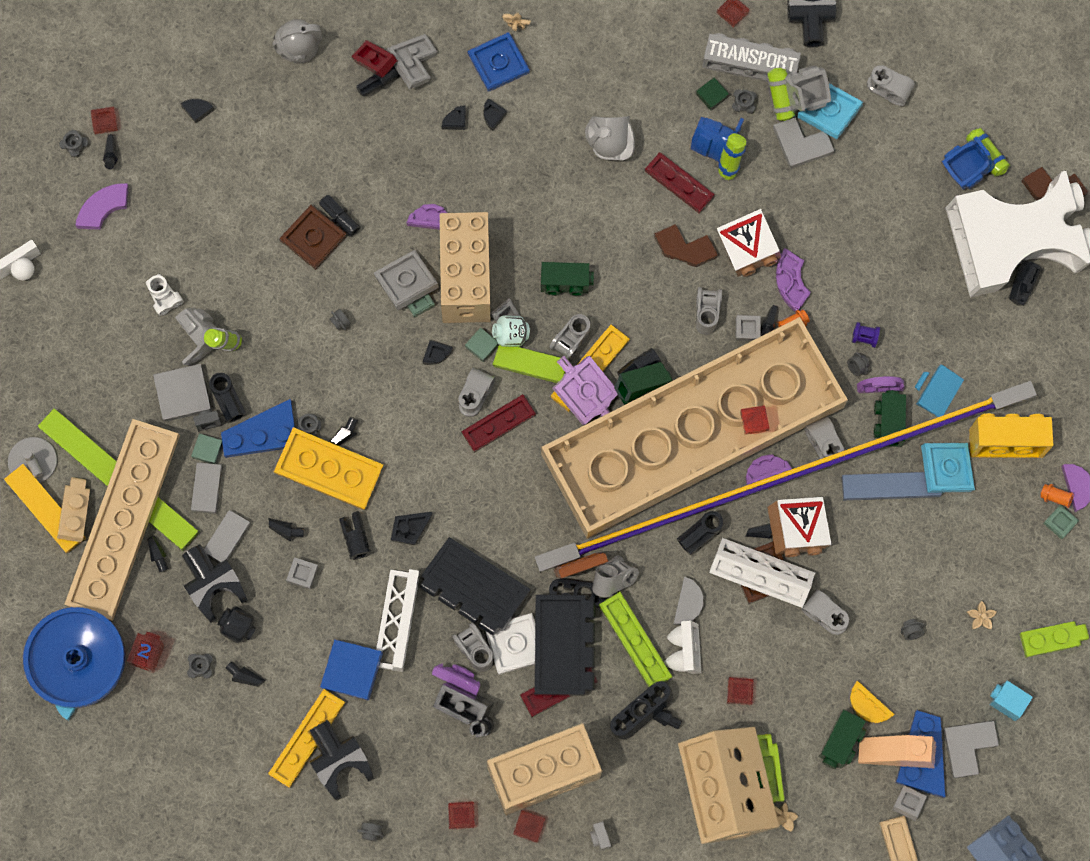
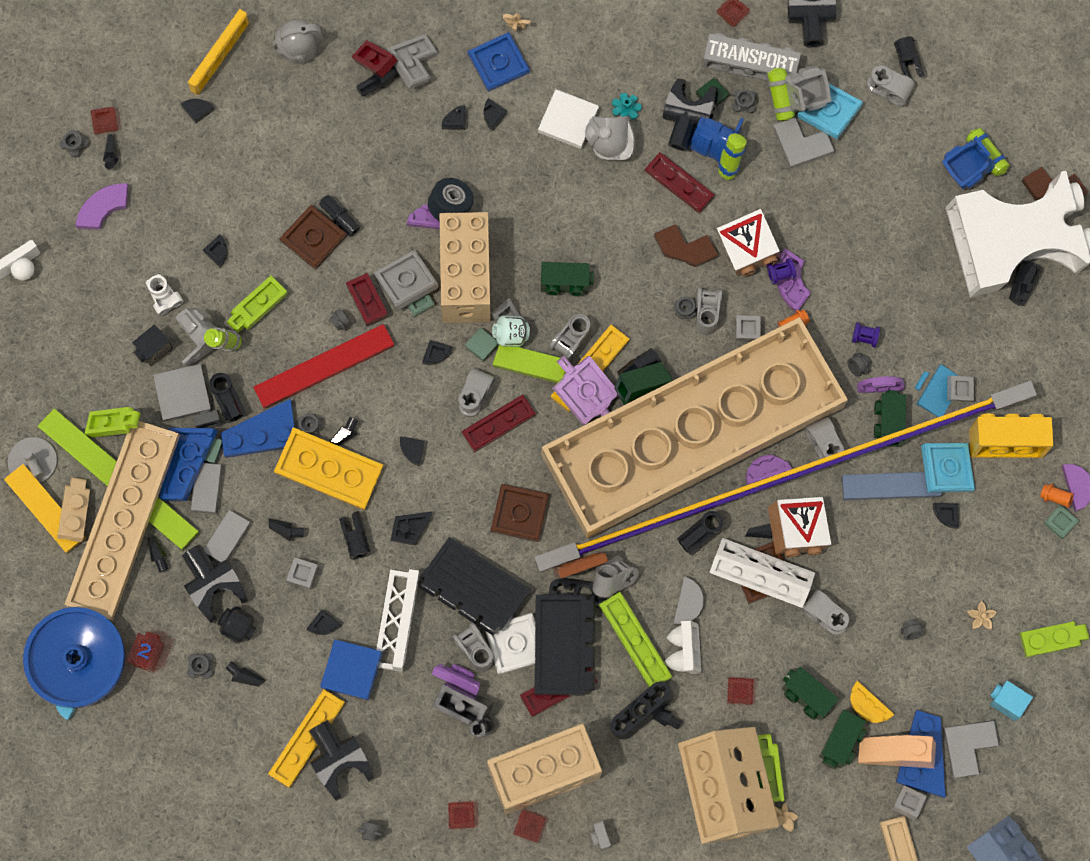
clear red tile [740,405,770,435] -> none
black bar [760,305,778,336] -> none
none -> lime hinge [85,407,141,438]
none -> black brick [132,324,173,366]
none -> blue wing [160,428,218,501]
none -> yellow tile [188,9,249,95]
none -> black tile [203,234,227,268]
none -> lime hinge [227,275,288,333]
none -> red tile [253,324,394,410]
none -> black tile [307,609,341,635]
none -> dark red plate [346,273,388,327]
none -> black tile [400,436,424,466]
none -> black wheel [428,178,474,221]
none -> reddish brown tile [490,484,549,542]
none -> white tile [538,89,599,149]
none -> teal plant [612,93,641,120]
none -> black connector [663,78,719,151]
none -> dark grey plate [673,297,697,319]
none -> dark purple bush [767,258,797,285]
none -> dark green brick [782,666,839,721]
none -> black hinge [894,36,925,78]
none -> black tile [933,503,959,529]
none -> light grey plate [947,376,974,402]

